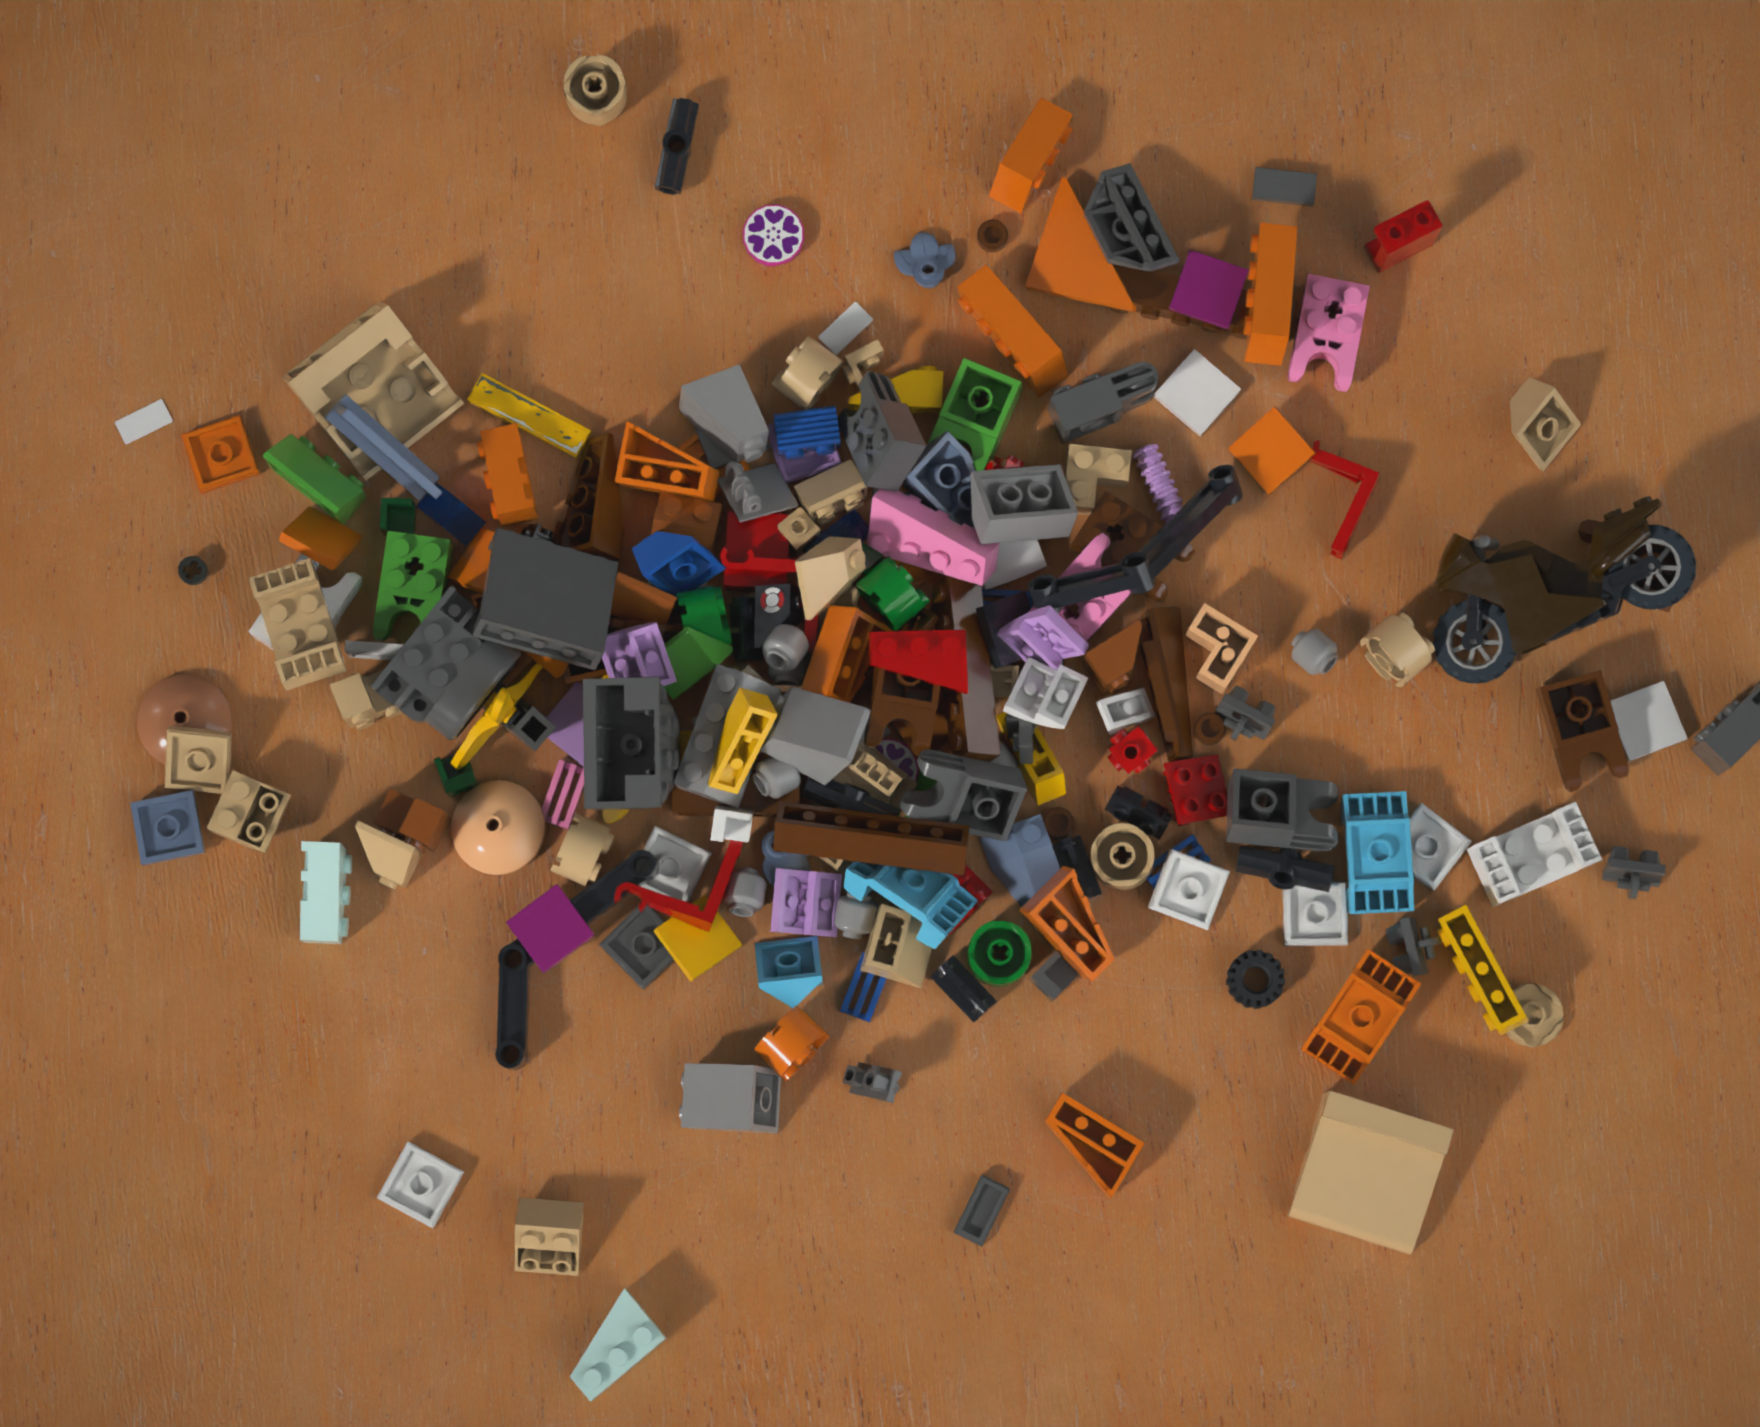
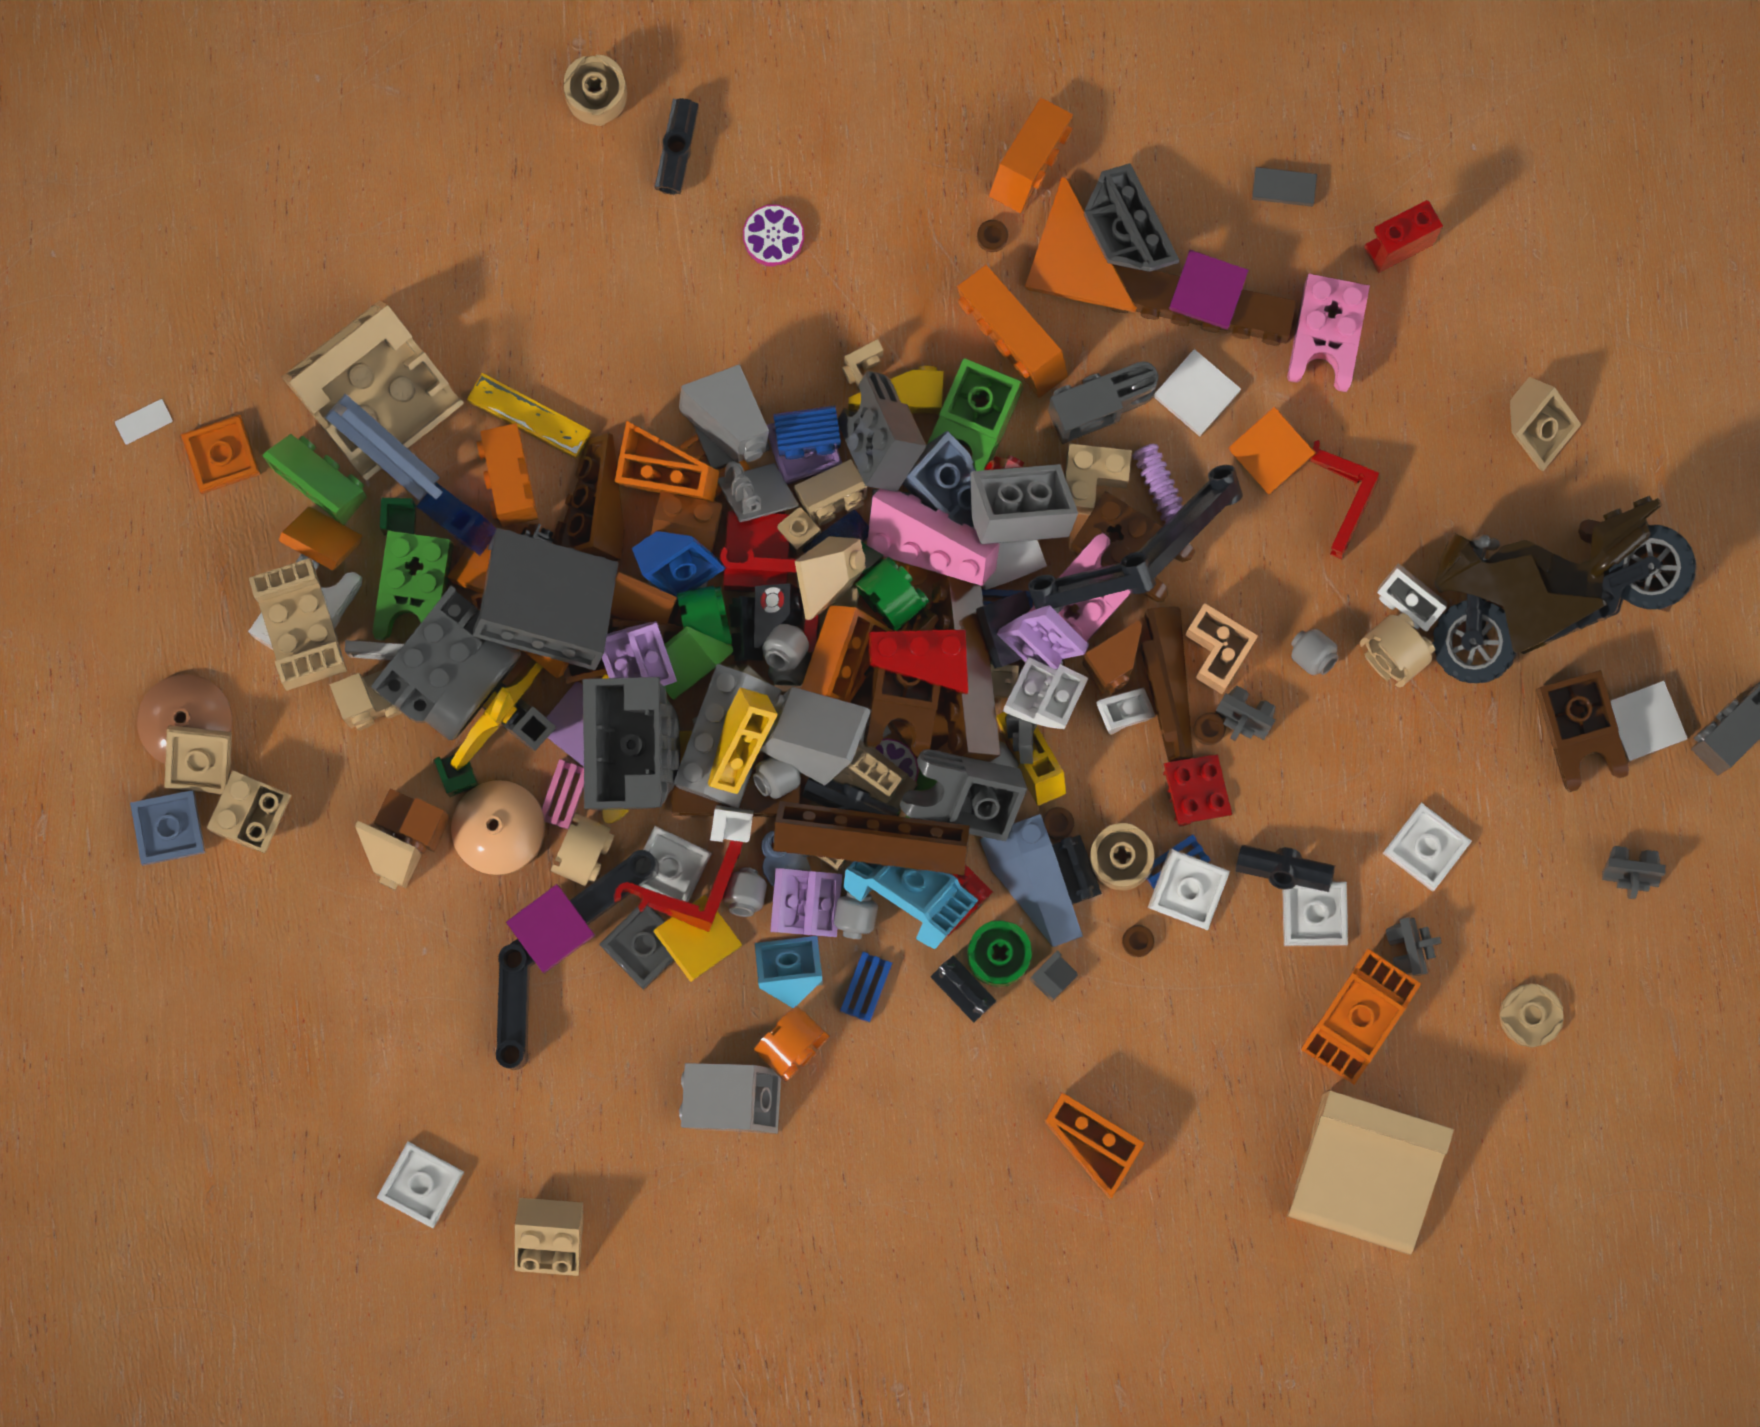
pearl dark grey bush [178,556,208,585] -> none
light aqua wedge [300,841,352,944] -> none
light aqua wedge [570,1288,667,1402] -> none
tan brick [771,336,843,410] -> none
white sticker [818,302,873,355] -> none
dark grey hips [843,1062,902,1103] -> none
tan slope [860,904,932,988] -> none
sand blue plate [894,231,956,288] -> none
dark grey tile [953,1175,1010,1247] -> none
orange wedge [1019,866,1115,982] -> none
black hinge [1104,785,1173,840] -> none
red brick [1107,724,1158,774] -> none
dark grey brick [1226,768,1338,851] -> none
black tyre [1226,950,1286,1009] -> none
orange wedge [1243,222,1298,366] -> none
medium azure plate [1340,791,1414,914] -> none
yellow brick [1437,905,1529,1035] -> none
white plate [1467,802,1602,907] -> none
none -> clear blue brick [442,501,496,556]
none -> reddish brown tile [1122,925,1154,958]
none -> white brick [1377,563,1447,632]

